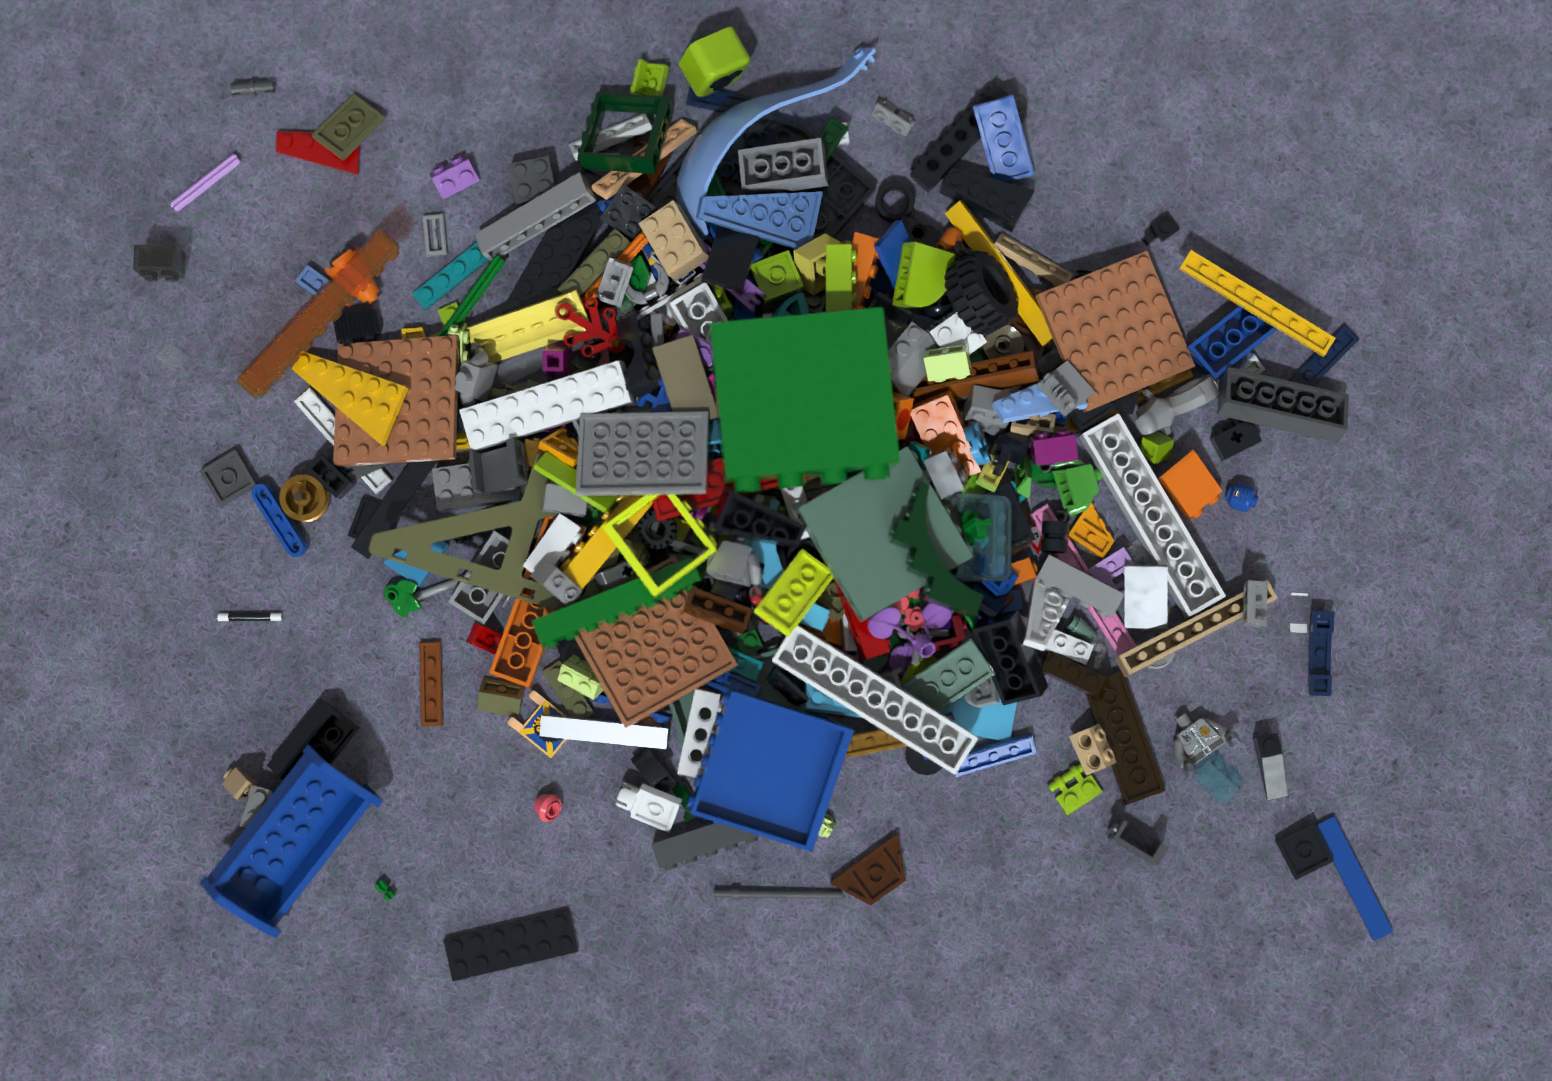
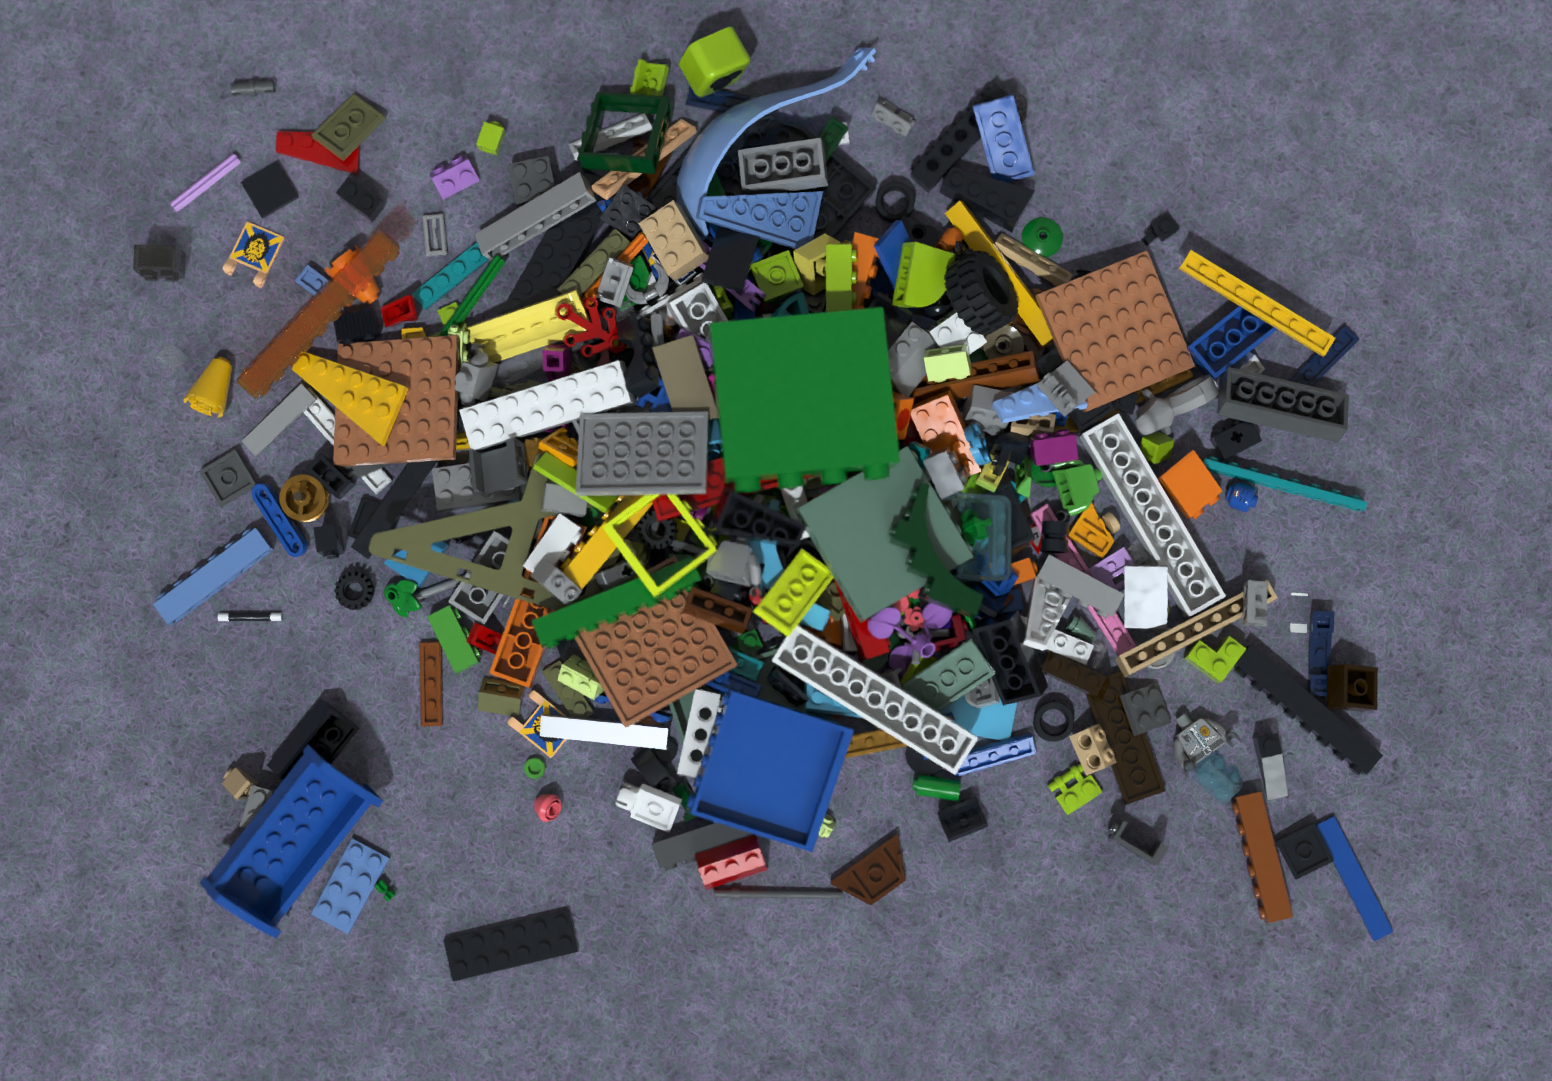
none -> medium blue brick [153,528,274,626]
none -> yellow cone [183,357,232,418]
none -> flag [223,222,285,288]
none -> black tile [241,162,298,219]
none -> light grey tile [242,383,317,457]
none -> medium blue plate [311,838,390,934]
none -> black brick [313,524,345,559]
none -> black tyre [334,571,374,610]
none -> black brick [336,176,385,223]
none -> red slope [380,295,417,327]
none -> bright green brick [427,605,481,674]
none -> lime brick [476,121,506,156]
none -> bright green tile [524,758,546,779]
none -> black tile [656,740,677,762]
none -> red slope [695,834,767,890]
none -> green brick [912,774,961,801]
none -> black bracket [937,797,988,842]
none -> green dish [1021,217,1063,258]
none -> black tyre [1033,701,1074,742]
none -> tan tile [1102,512,1120,534]
none -> dark grey plate [1120,683,1171,736]
none -> lime brick [1184,636,1246,684]
none -> teal plate [1201,456,1367,512]
none -> dark orange brick [1231,791,1293,923]
none -> black brick [1234,644,1383,775]
none -> dark brown brick [1327,664,1378,712]

